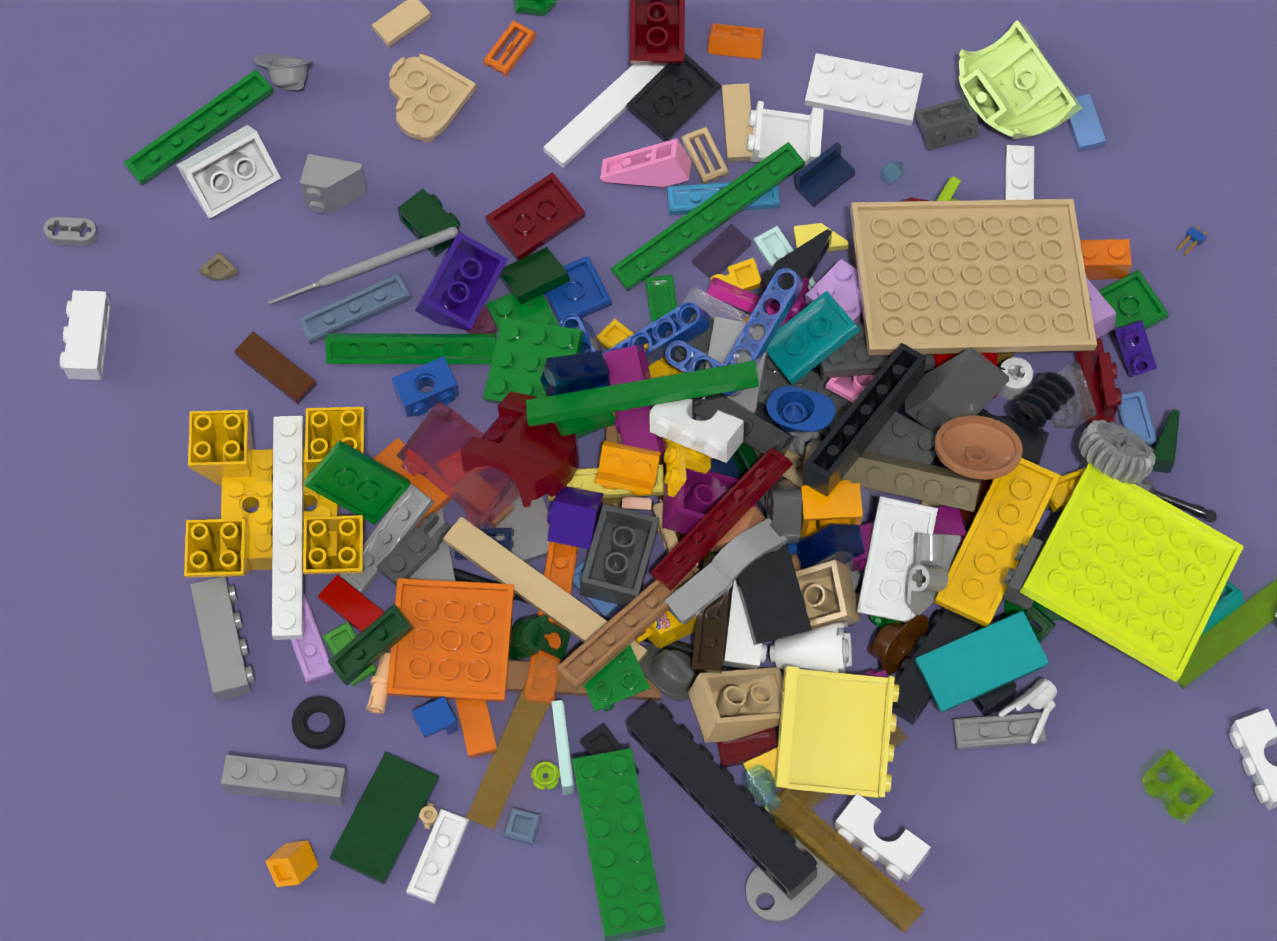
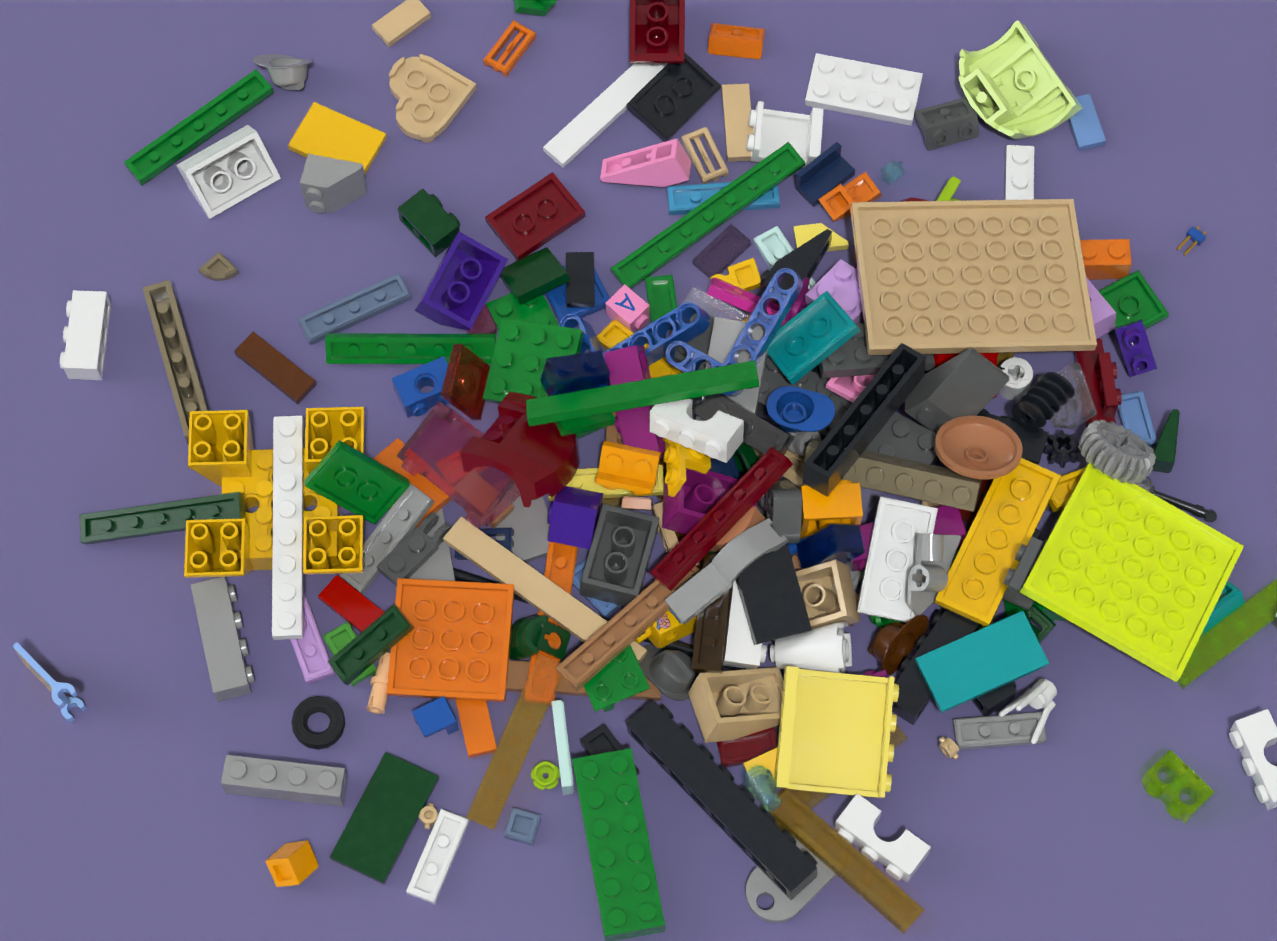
light grey beam [43,217,98,247] -> none
light grey piece [268,227,458,305] -> none
none -> light blue flag [13,642,86,723]
none -> dark green plate [79,492,245,545]
none -> dark tan brick [142,280,208,446]
none -> yellow tile [288,102,387,174]
none -> clear red tile [440,344,490,420]
none -> black tile [566,252,595,307]
none -> bright pink brick [605,285,650,333]
none -> orange slope [818,171,882,222]
none -> tan piece [938,736,959,760]
none -> black gear [1044,430,1080,468]

